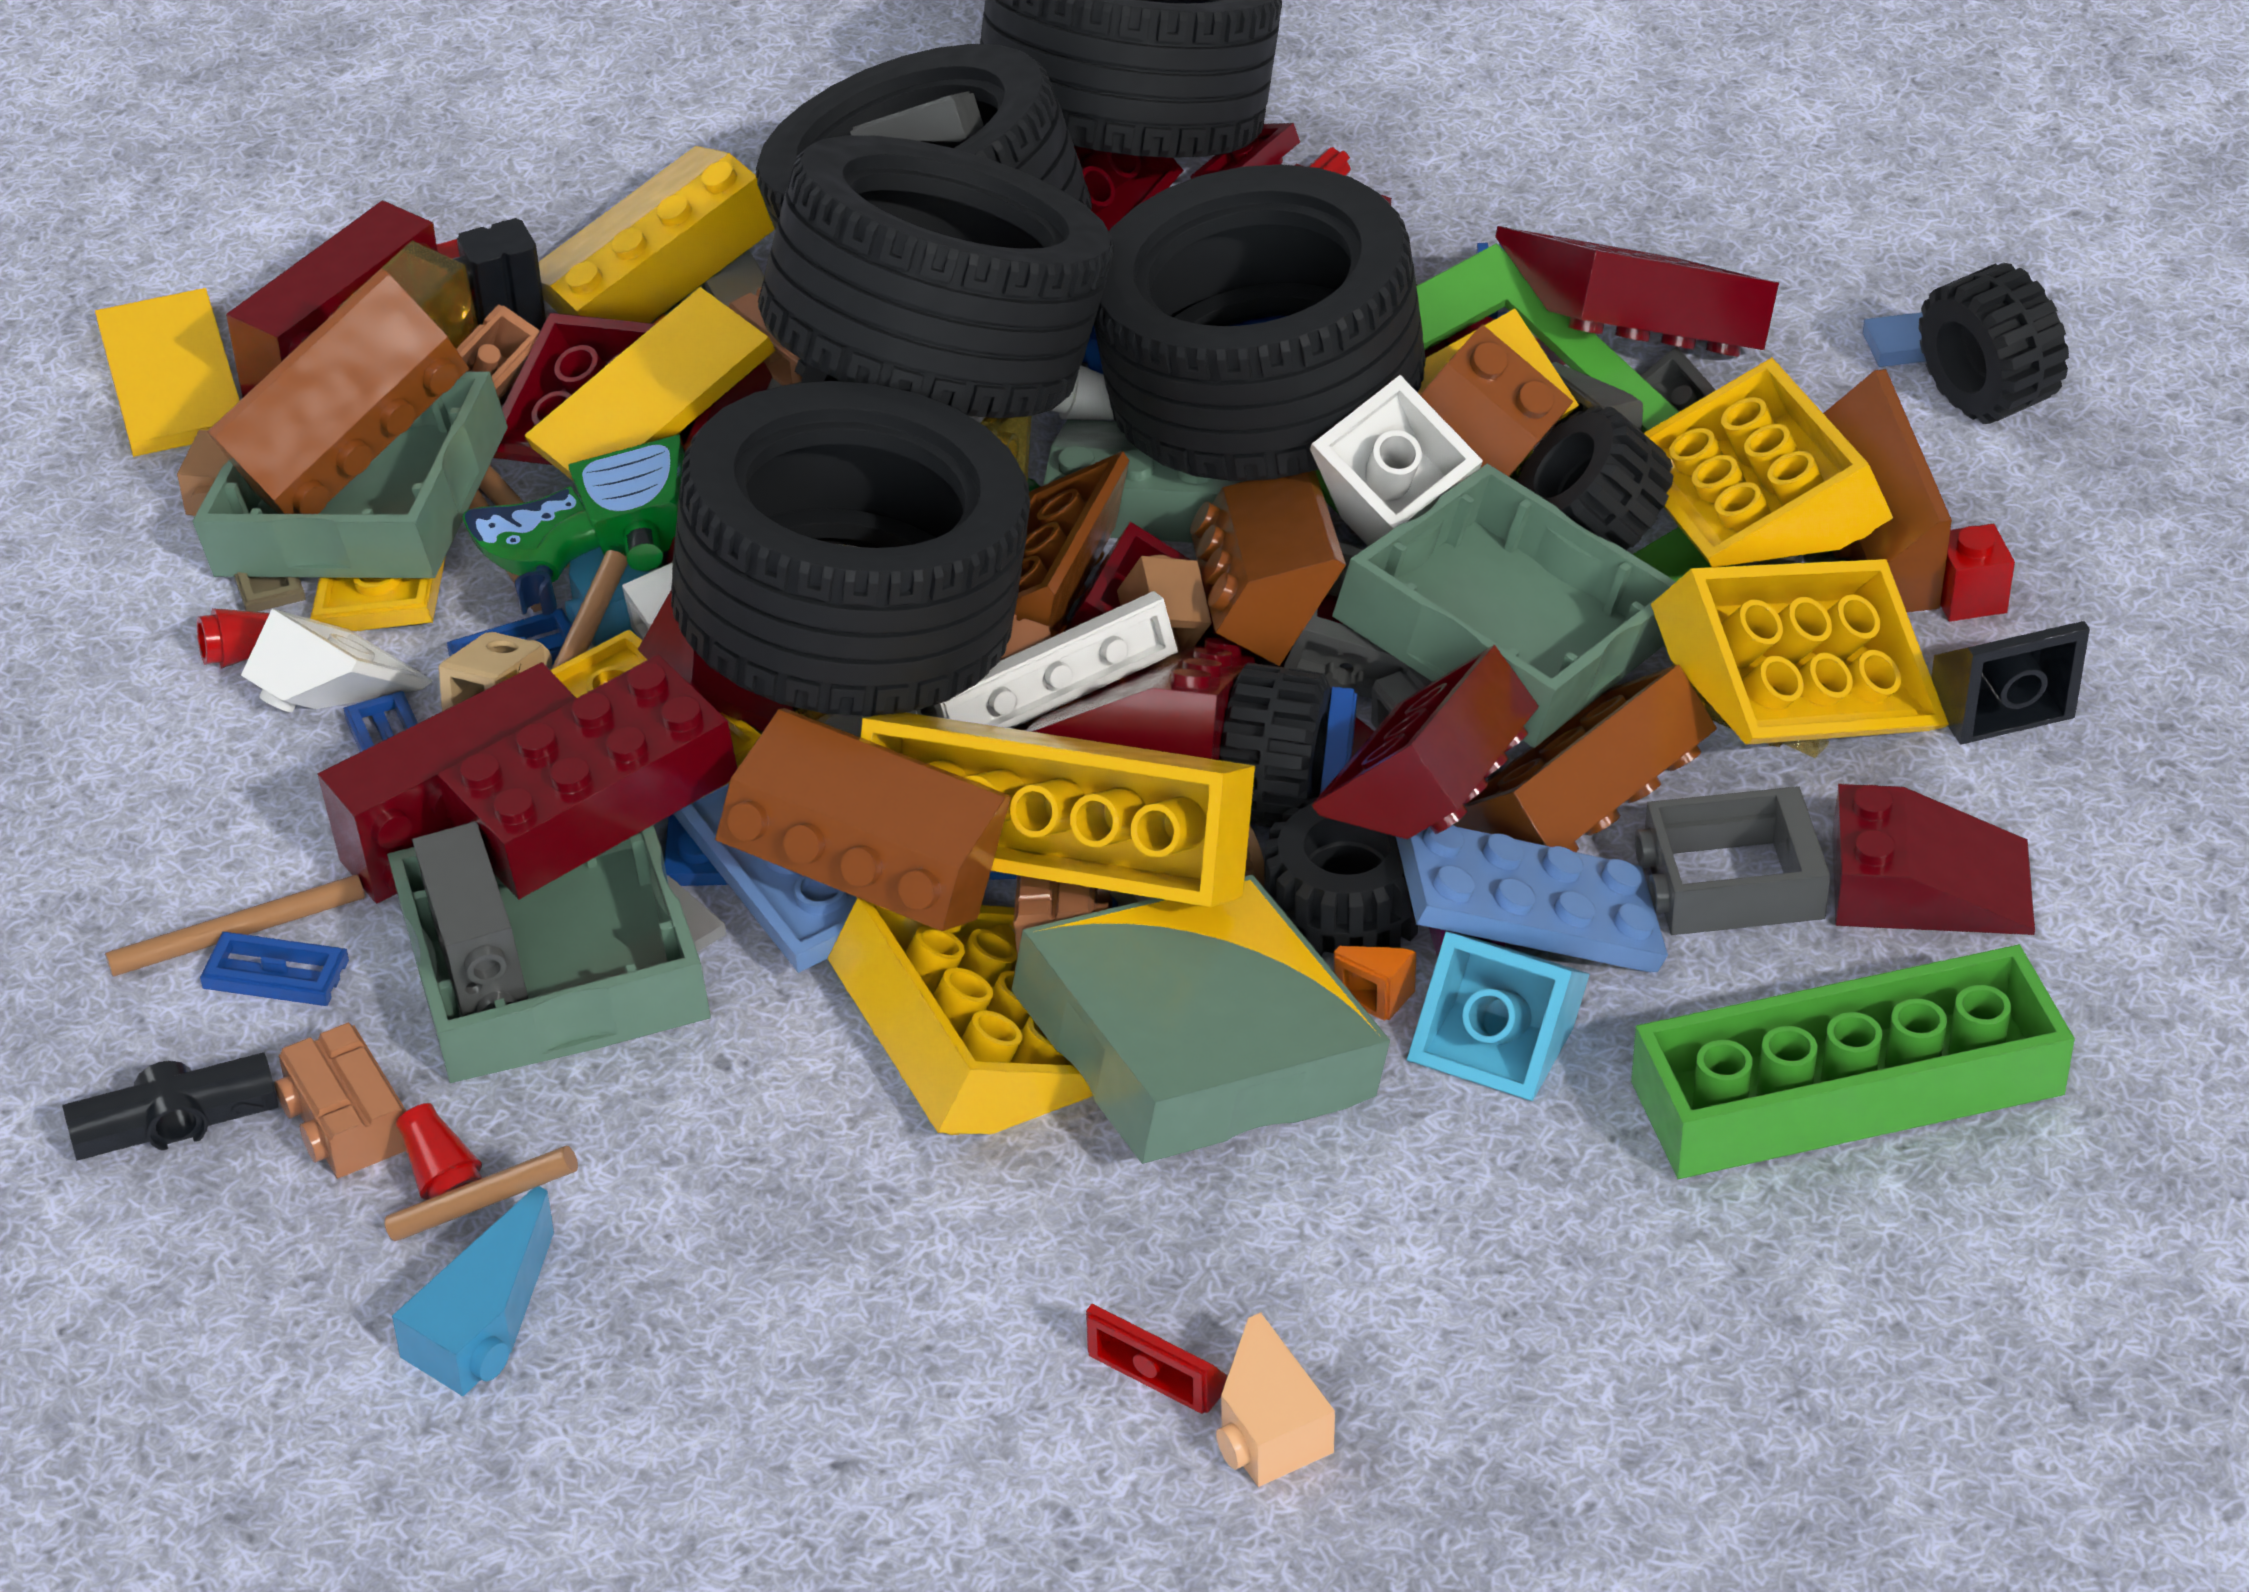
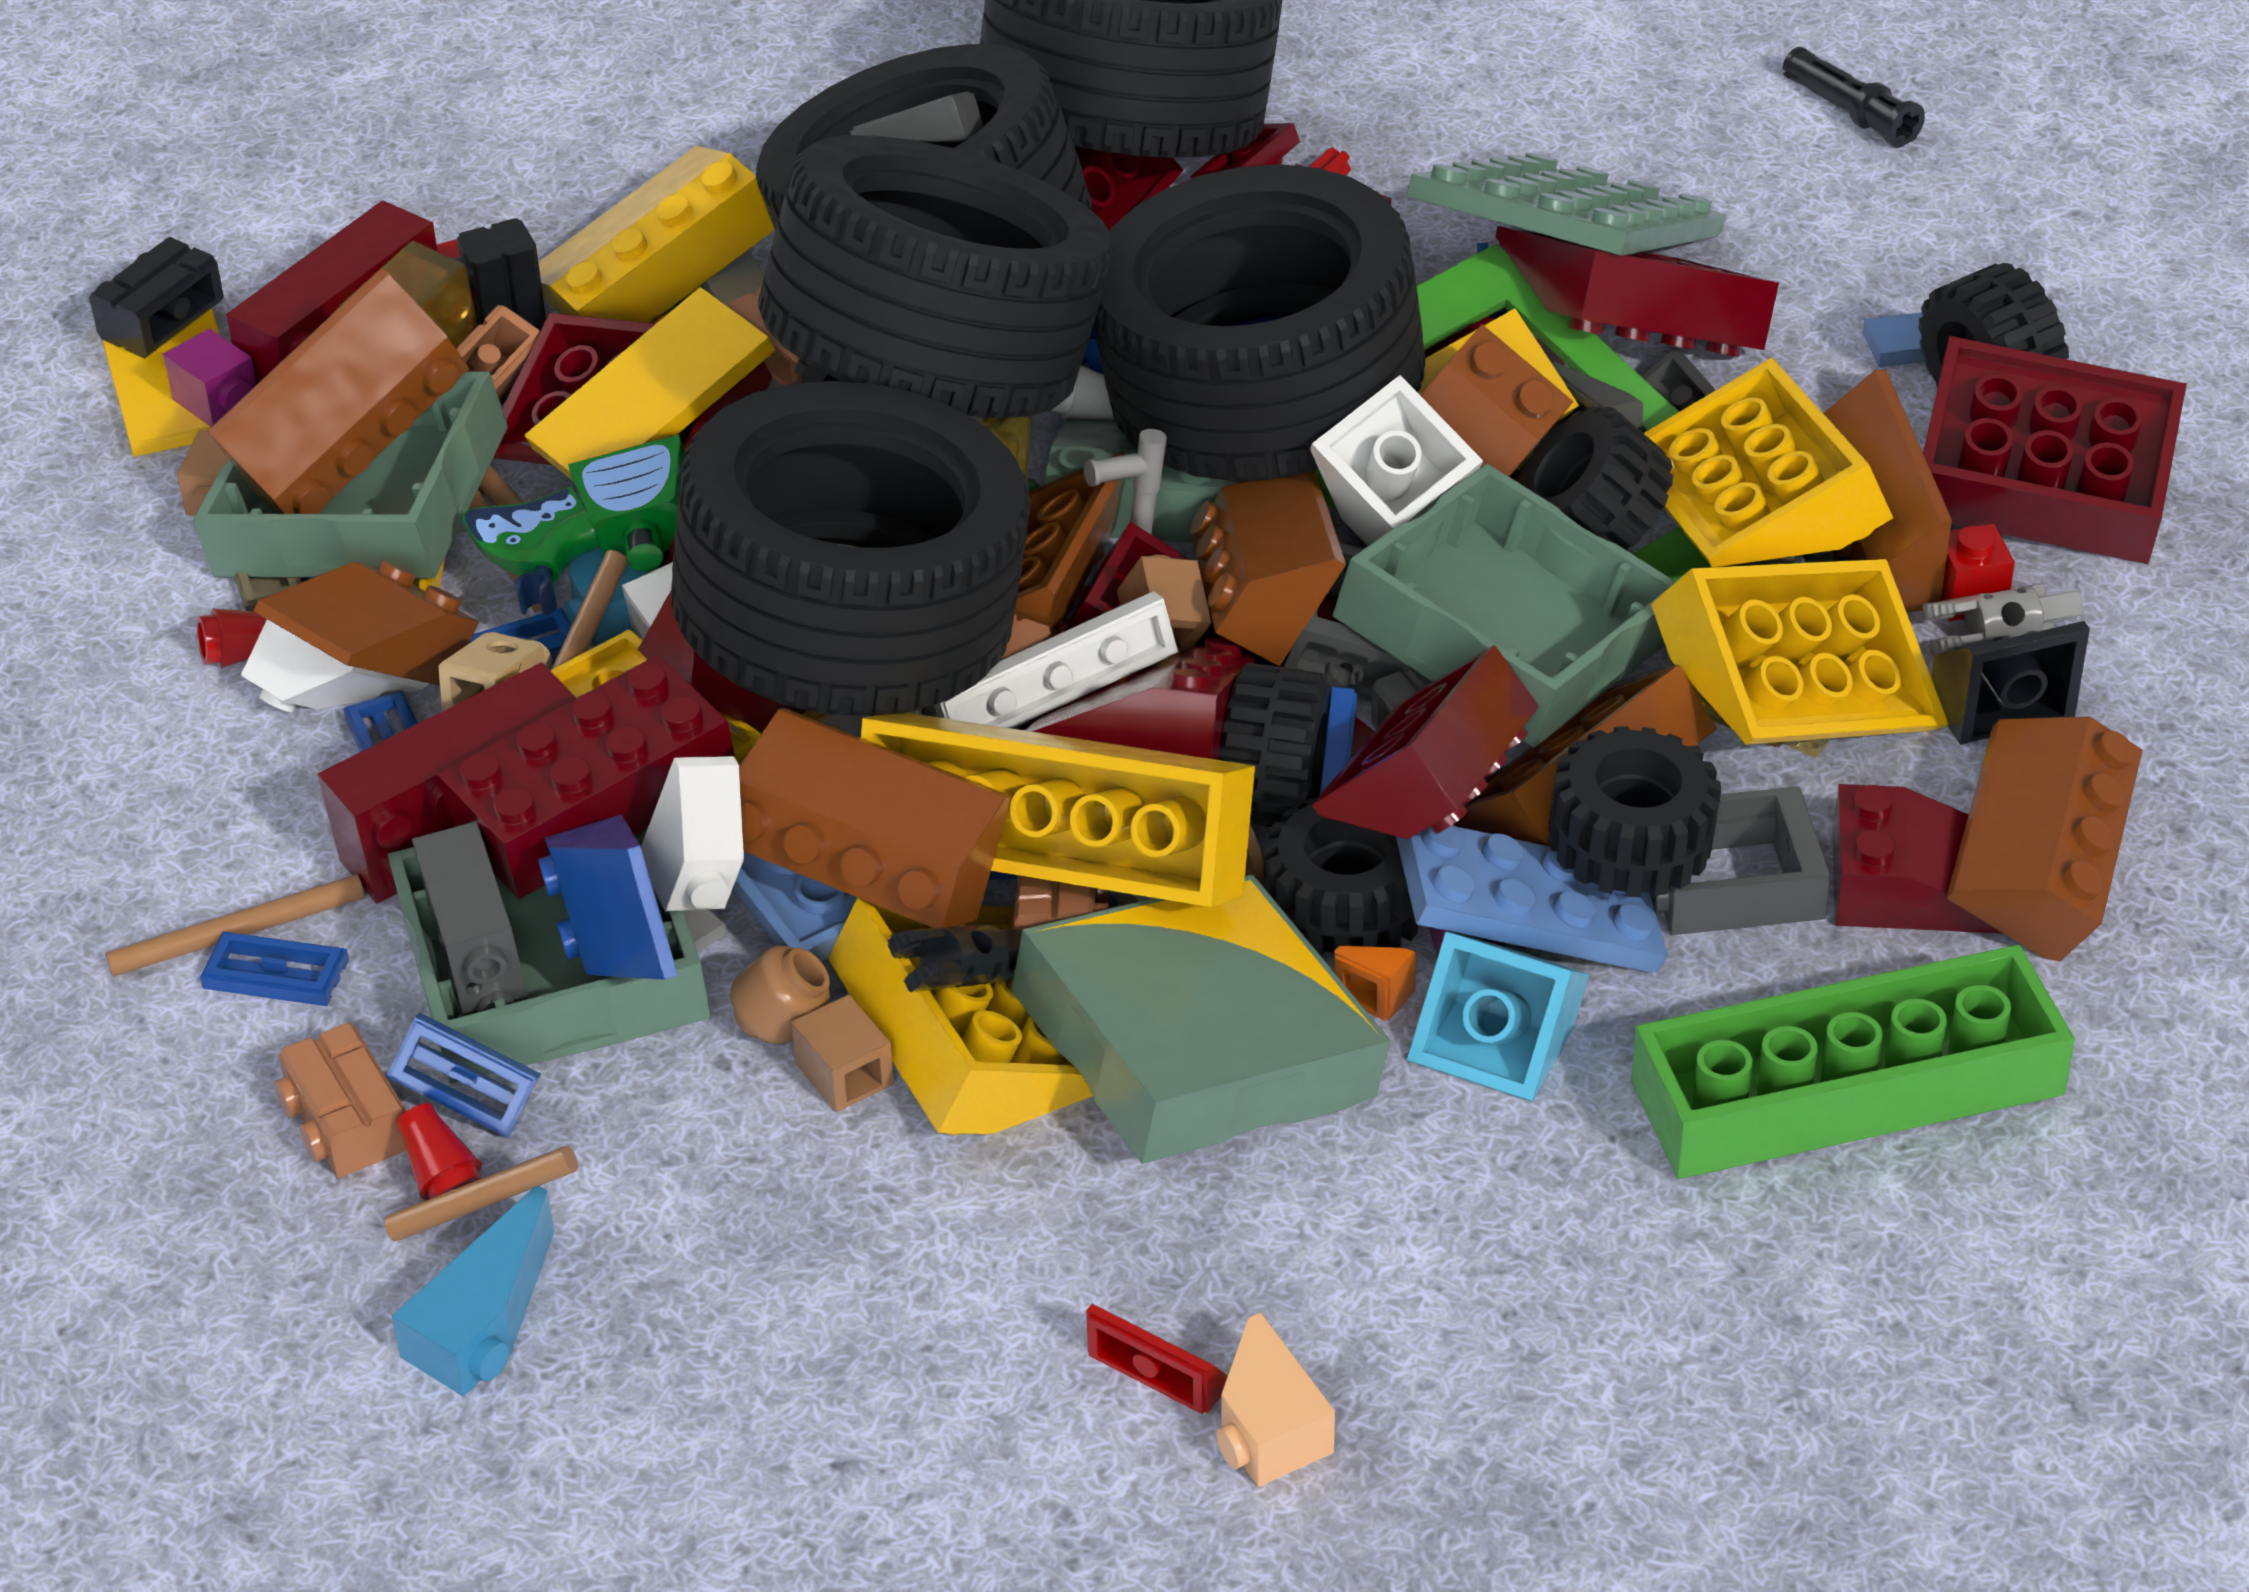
black piece [62,1052,279,1161] -> none
none -> black brick [89,237,224,359]
none -> magenta brick [163,328,257,427]
none -> dark orange slope [253,559,479,686]
none -> tile [386,1013,541,1138]
none -> blue slope [537,815,678,980]
none -> white slope [641,756,744,911]
none -> medium nougat head [731,945,830,1045]
none -> medium nougat brick [791,994,894,1112]
none -> black hinge [887,924,1023,992]
none -> light grey piece [1084,429,1167,535]
none -> sand green plate [1406,153,1727,256]
none -> black tyre [1548,726,1721,897]
none -> black pin [1782,47,1925,148]
none -> light grey hinge [1922,583,2084,656]
none -> dark red slope [1923,336,2187,564]
none -> dark orange slope [1946,716,2143,962]

